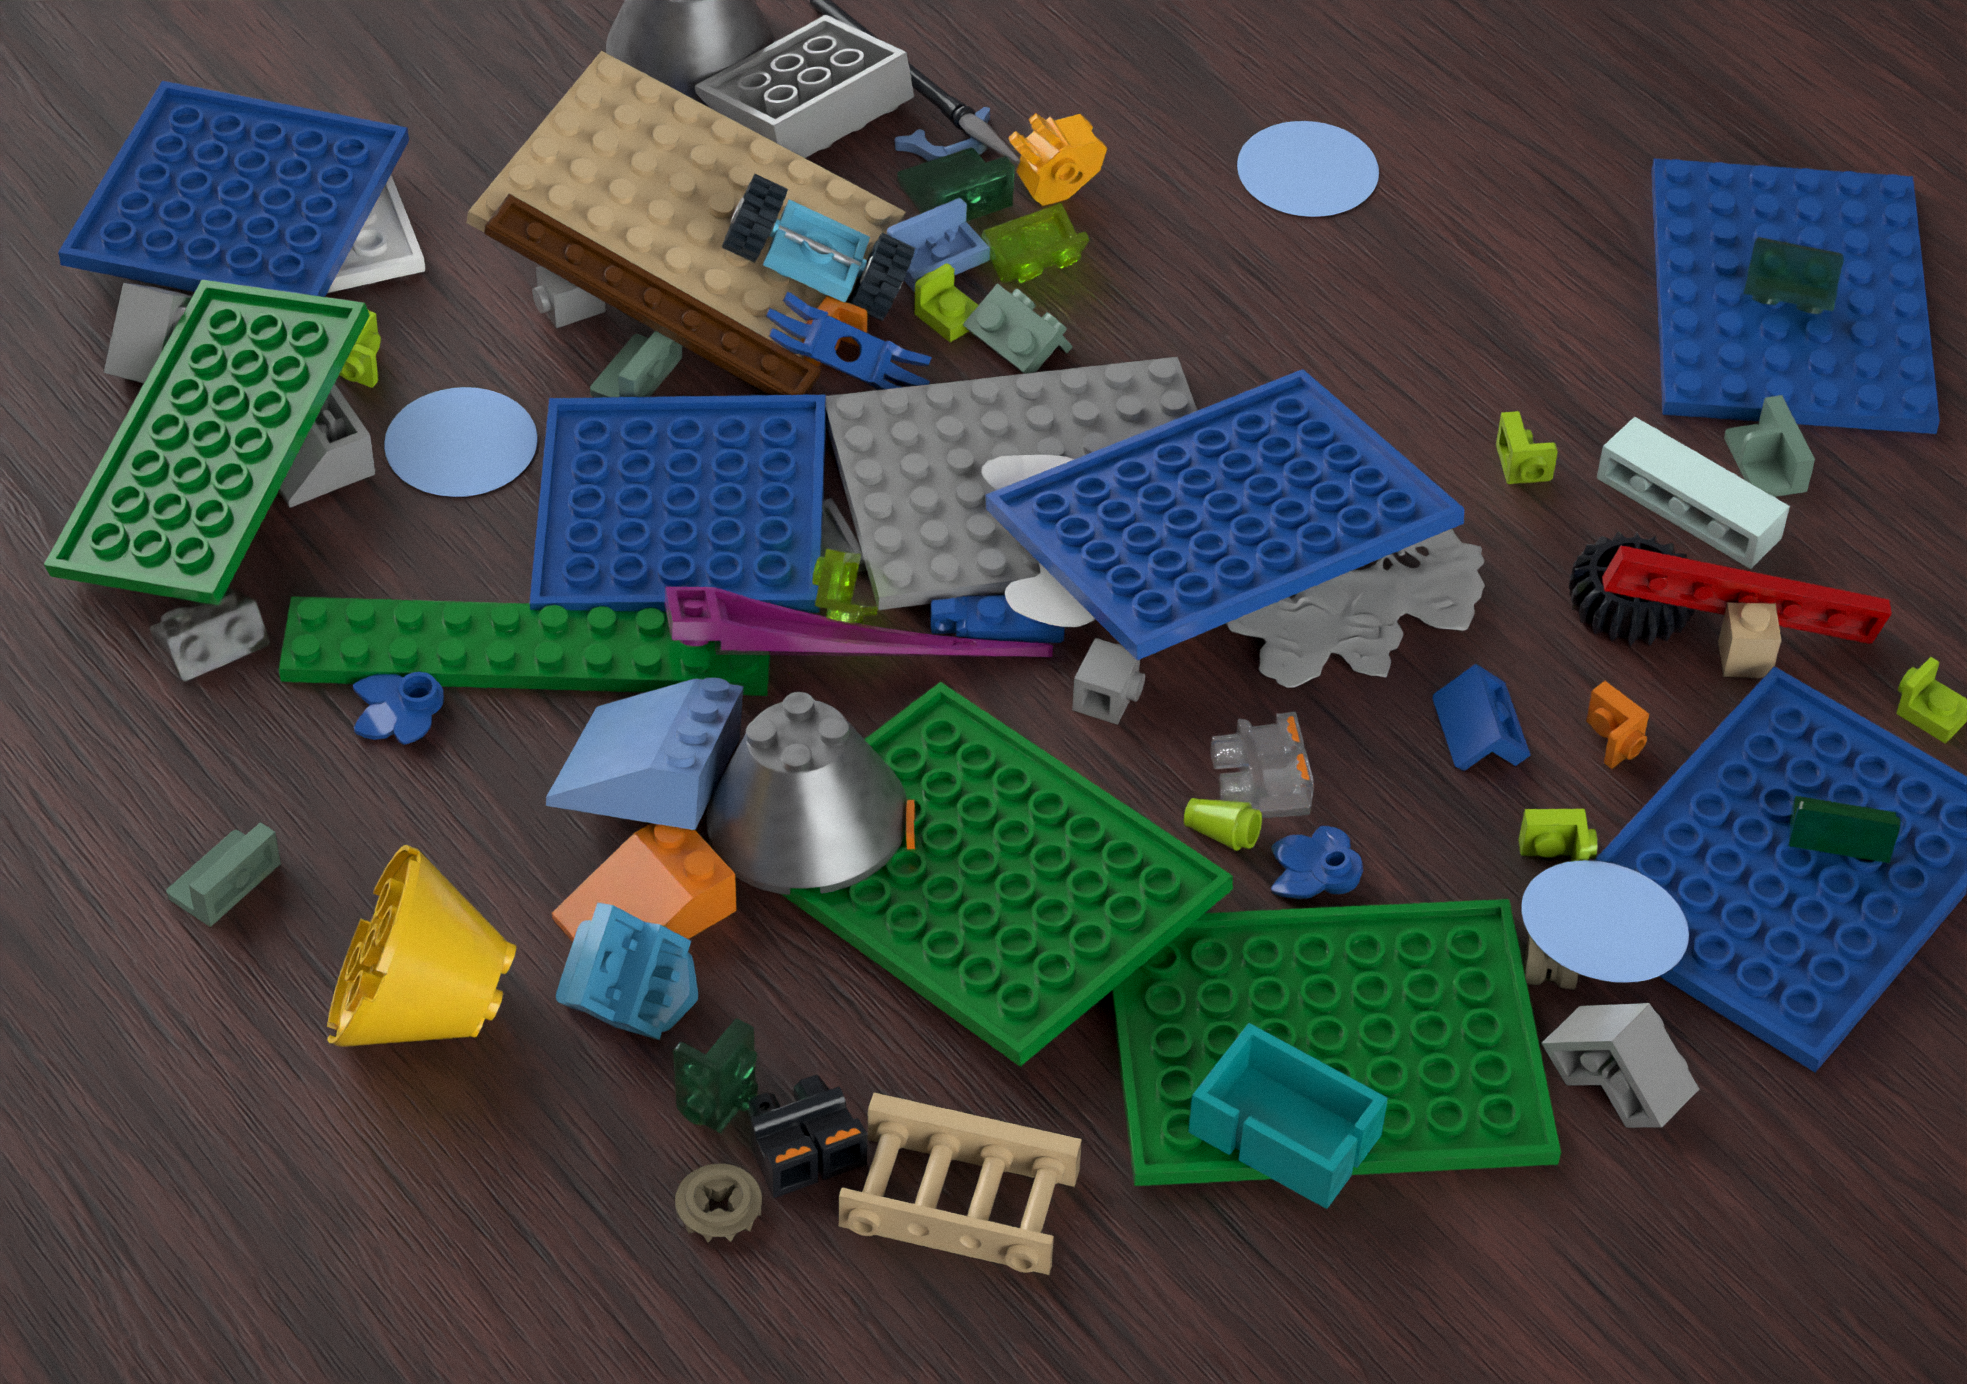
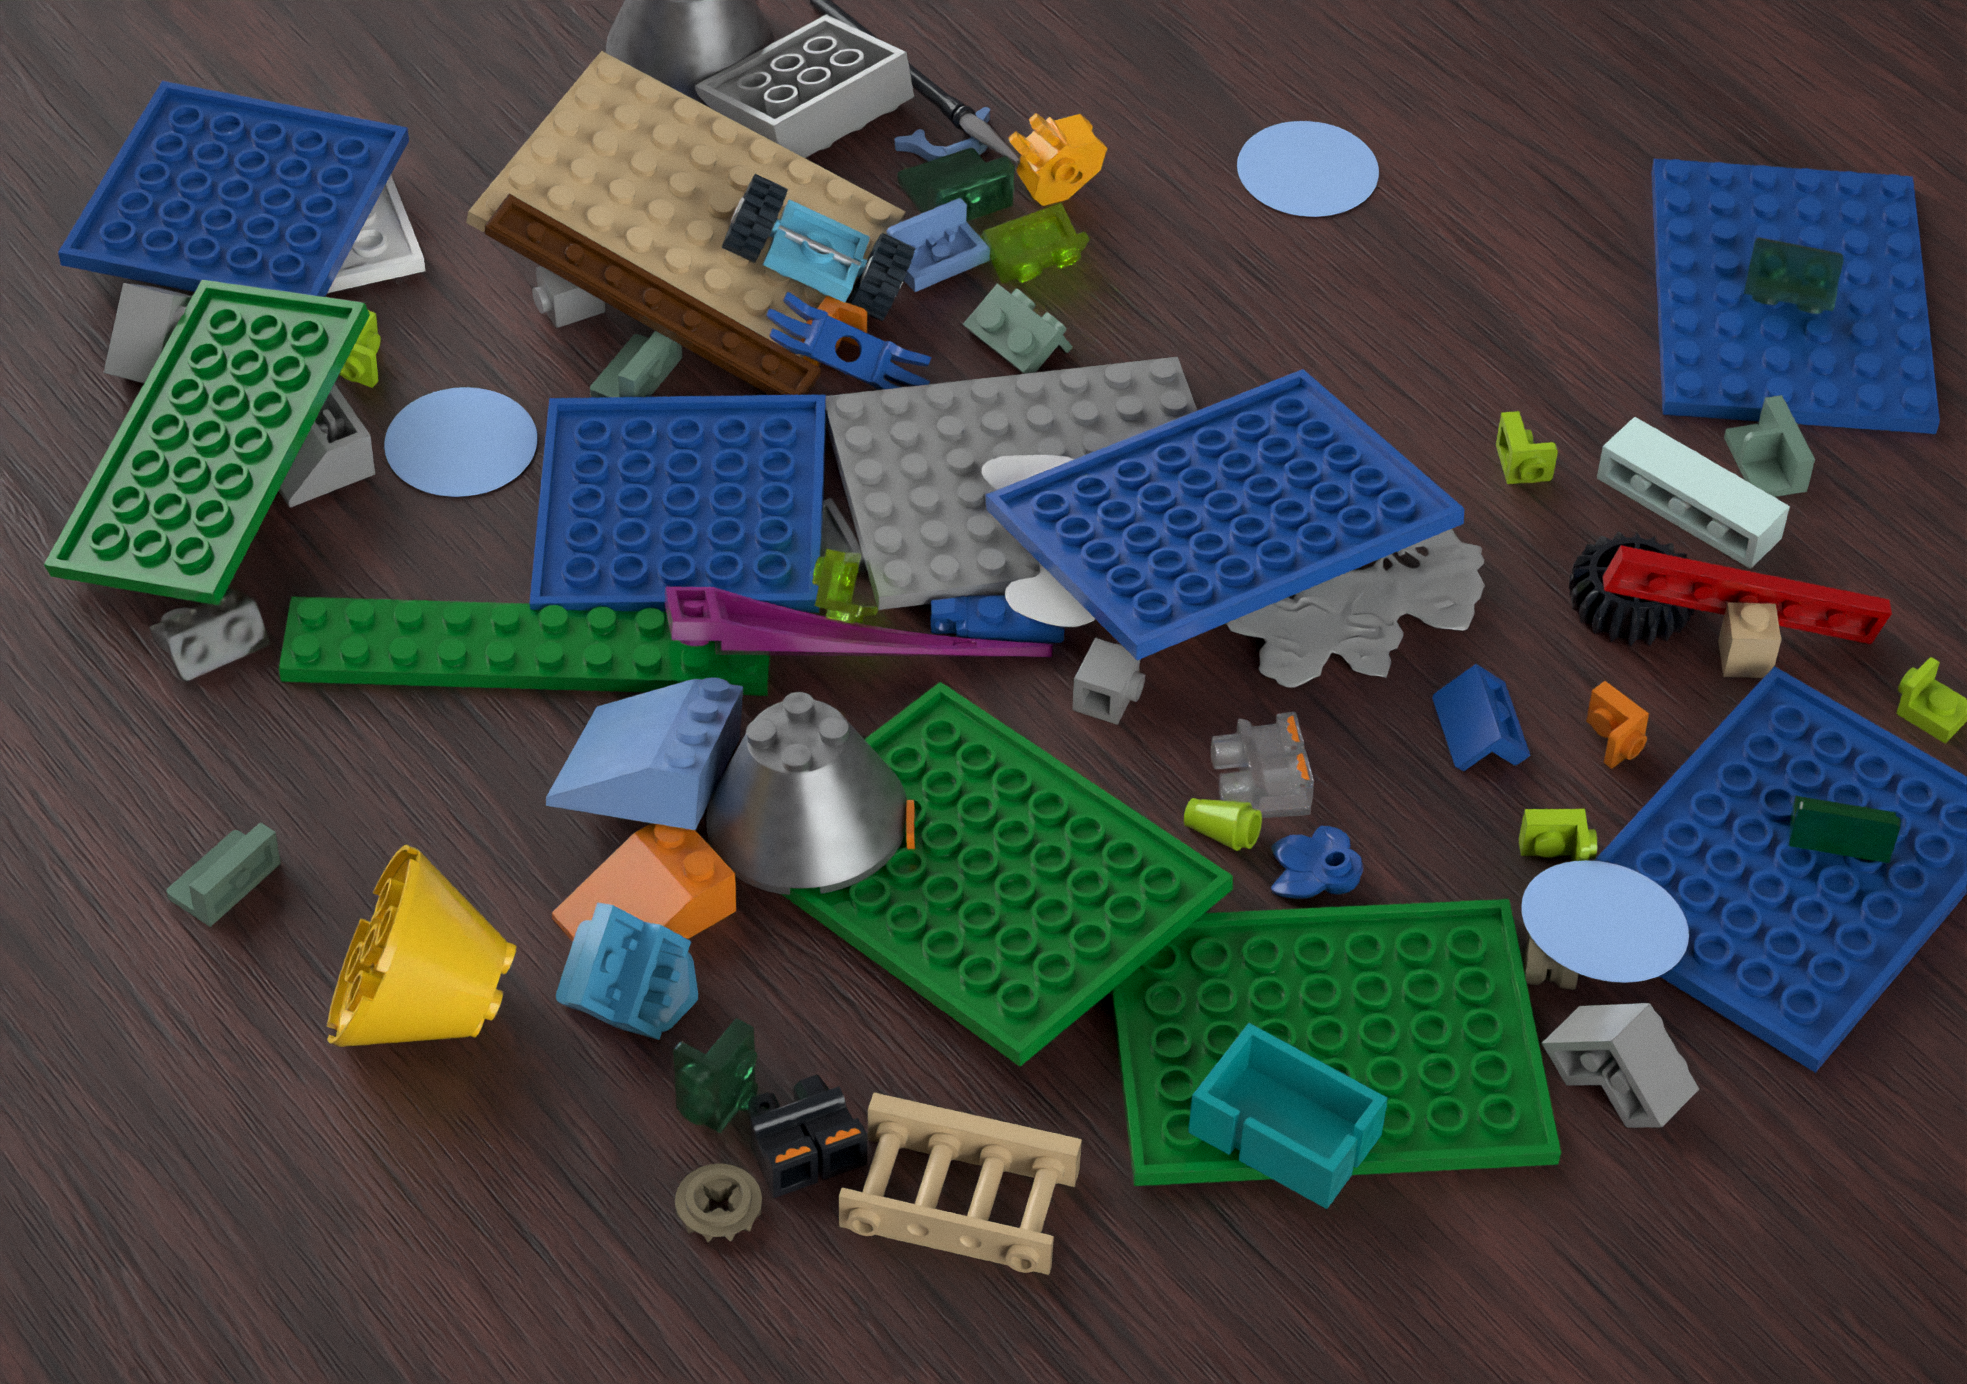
blue plate [353,672,444,745] -> none
lime bracket [915,263,979,343] -> none

